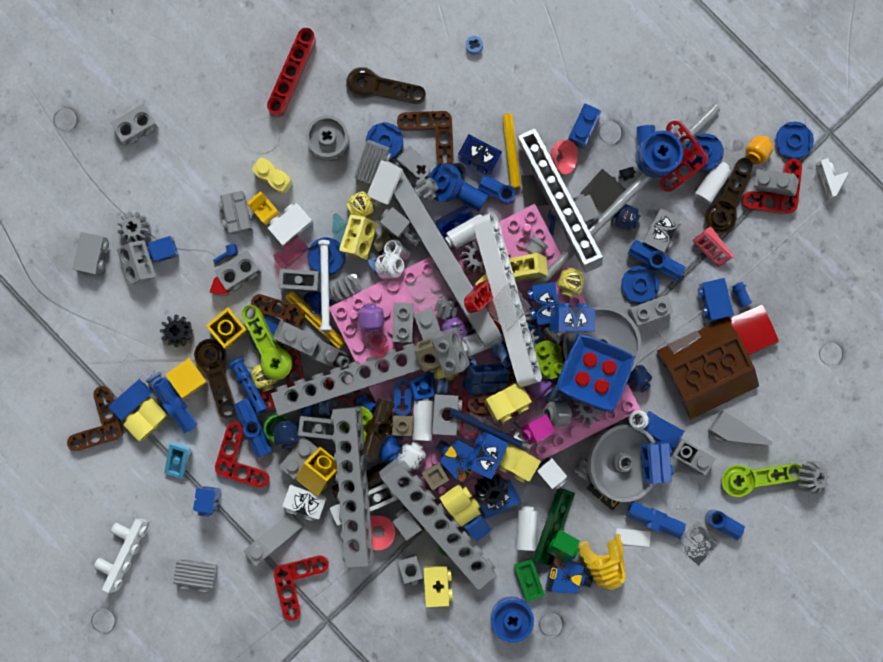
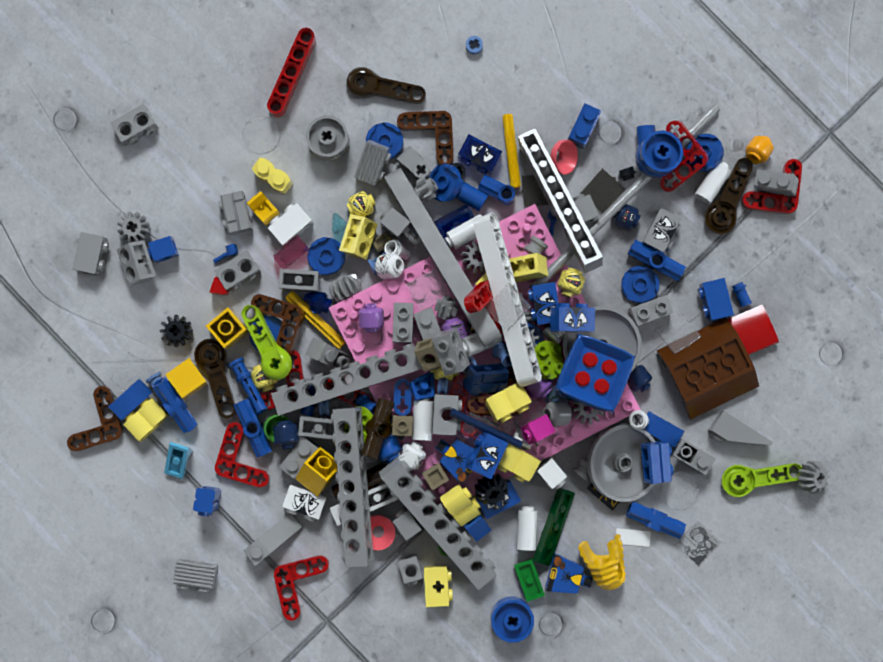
white plate [94,519,149,593] -> none
light grey brick [272,321,320,356] -> none
white bar [318,240,332,332] -> none
white slope [367,161,403,205] -> none
clear pink piece [367,331,389,353] -> none
green brick [547,530,580,563] -> none
coral slope [692,226,734,267] -> none
blue piece [705,510,745,541] -> none
blue tile [774,121,814,159] -> none
white slope [816,158,848,199] -> none

